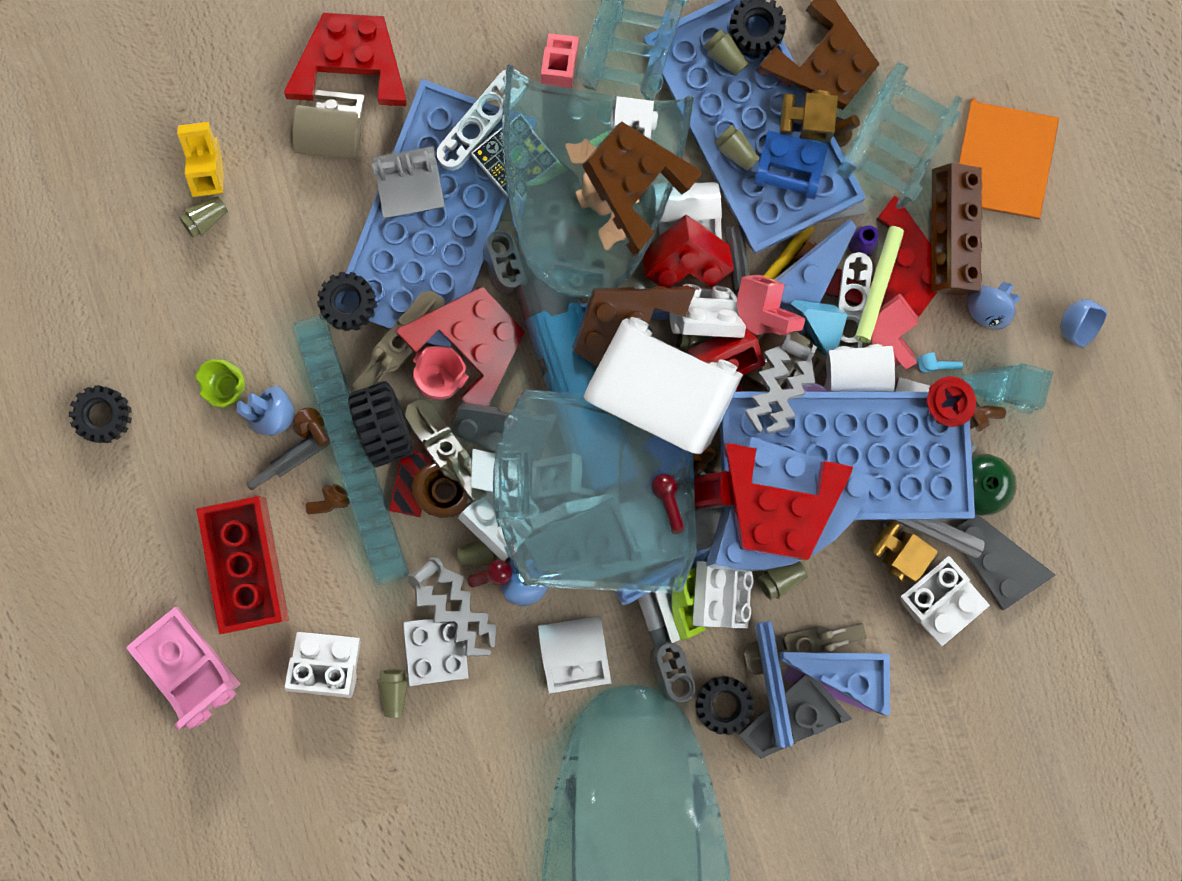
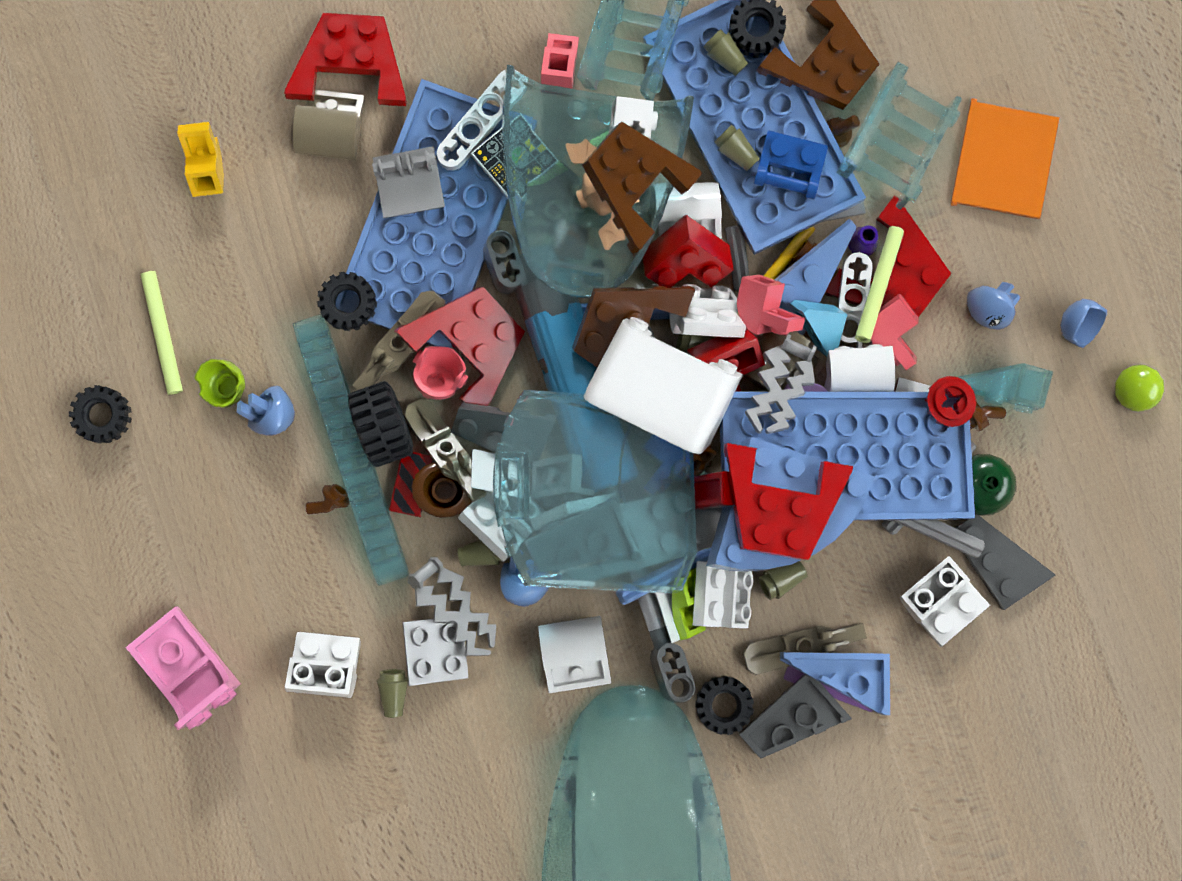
olive cone [179,196,228,238] -> none
red brick [196,496,289,635] -> none
dark grey axle [247,427,333,490] -> none
reddish brown plate [293,407,330,447] -> none
dark red bar [468,560,512,587] -> none
dark red bar [651,473,685,534] -> none
medium blue axle [755,621,794,748] -> none
pearl gold brick [779,90,838,142] -> none
brick [869,520,938,583] -> none
medium azure hand [917,352,963,373] -> none
reddish brown brick [931,163,982,295] -> none
none -> yellowish green piece [140,271,183,395]
none -> lime hair [1115,365,1165,412]

